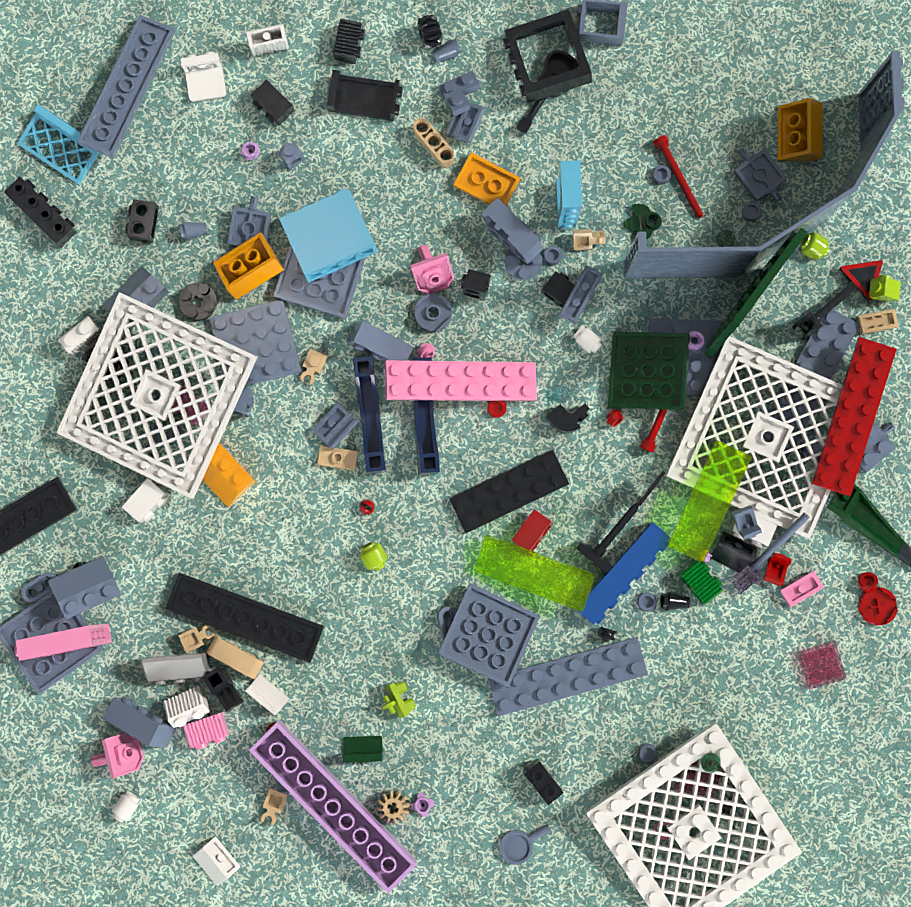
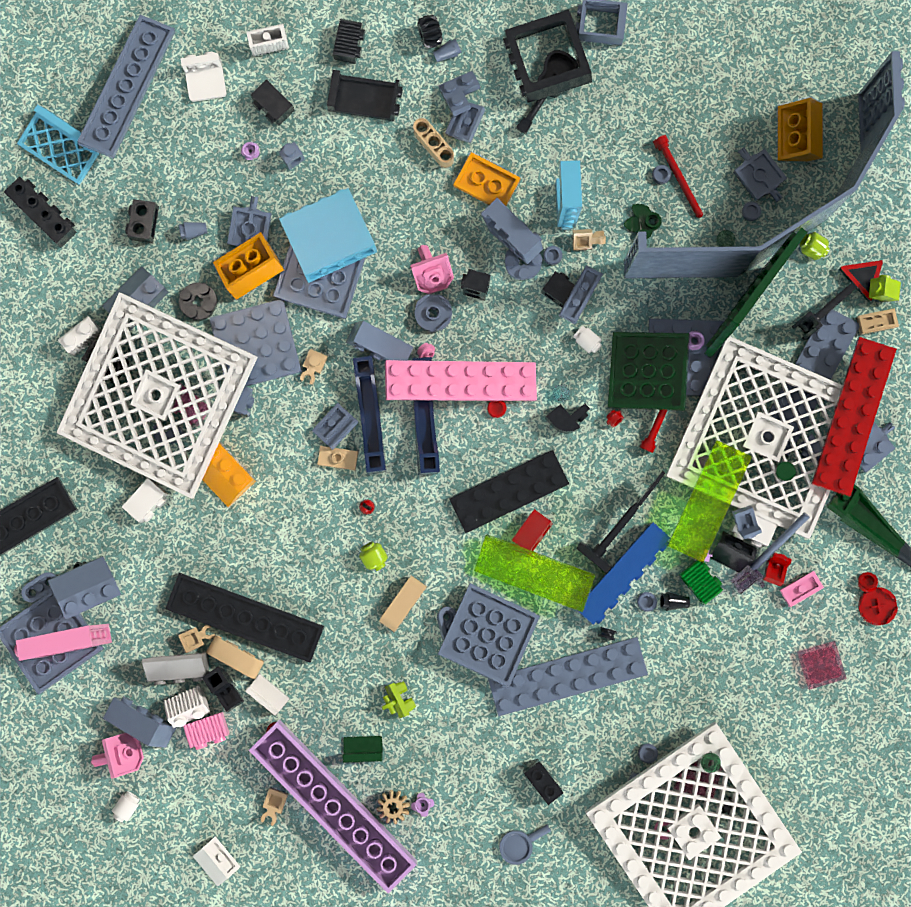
none -> tan beam [379,575,427,632]
none -> dark green tile [775,462,796,481]

